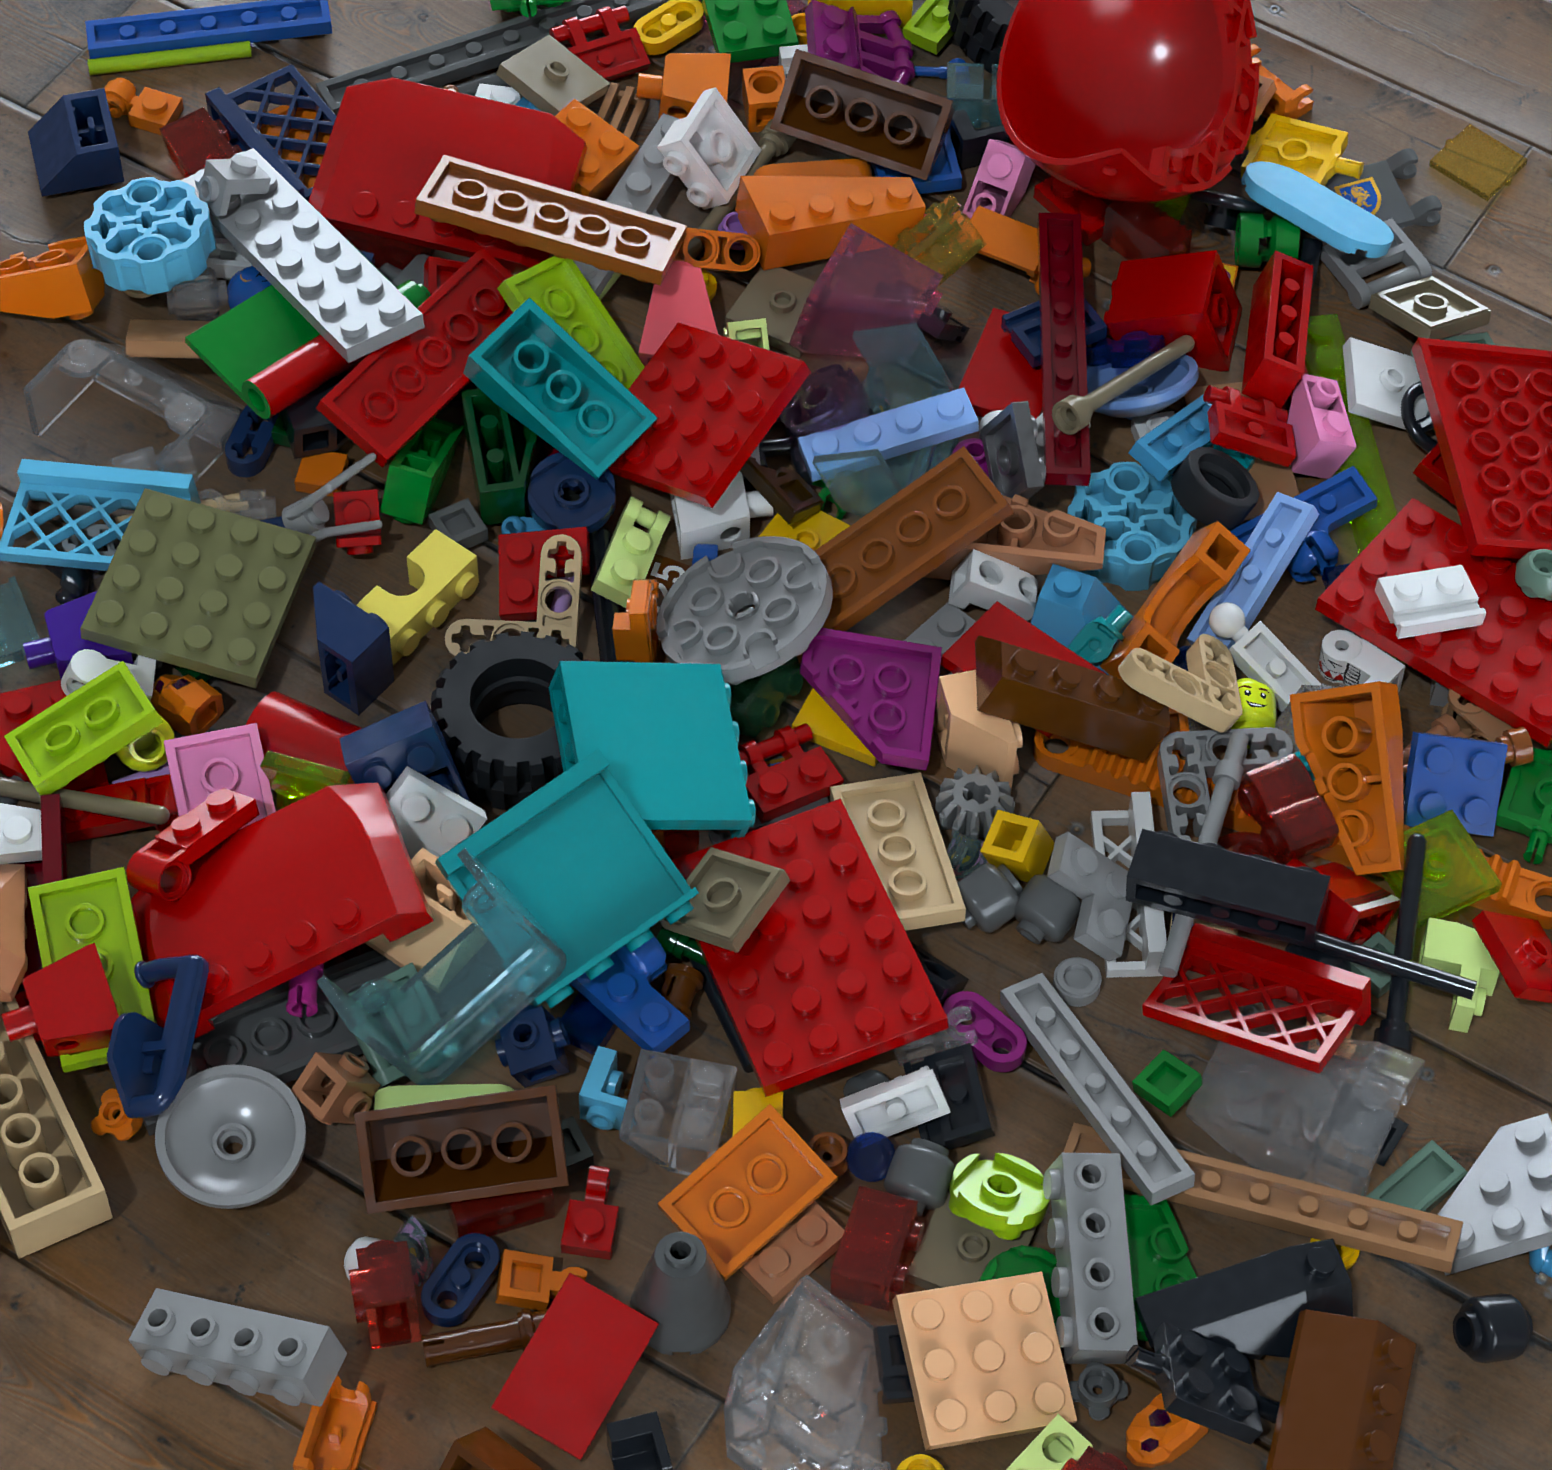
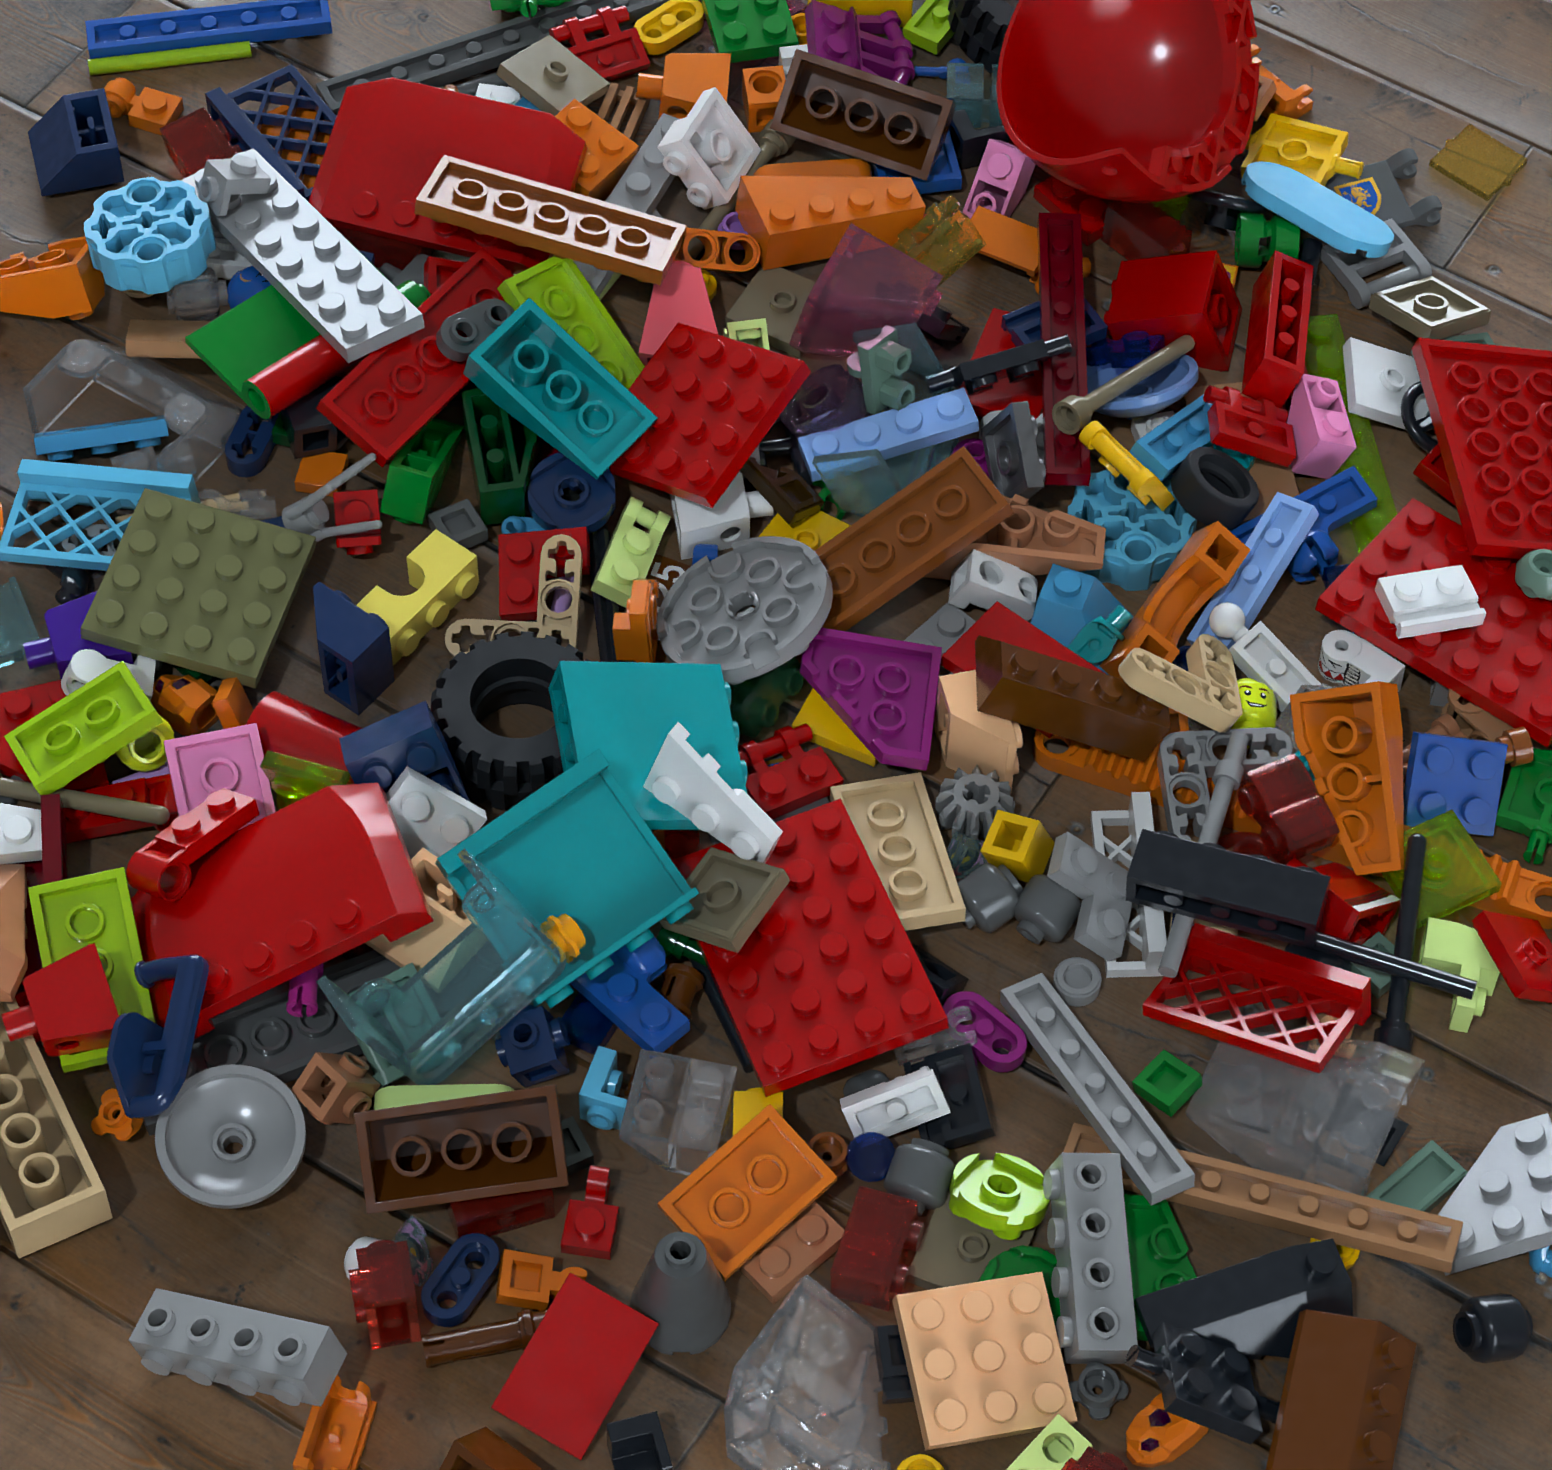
none -> dark azure plate [34,415,169,461]
none -> orange tile [212,677,253,729]
none -> dark grey plate [436,299,514,362]
none -> light orange plate [541,913,586,963]
none -> white wing [643,722,783,863]
none -> sand green hips [847,325,916,415]
none -> black plate [925,334,1072,396]
none -> yellow plate [1079,421,1175,511]

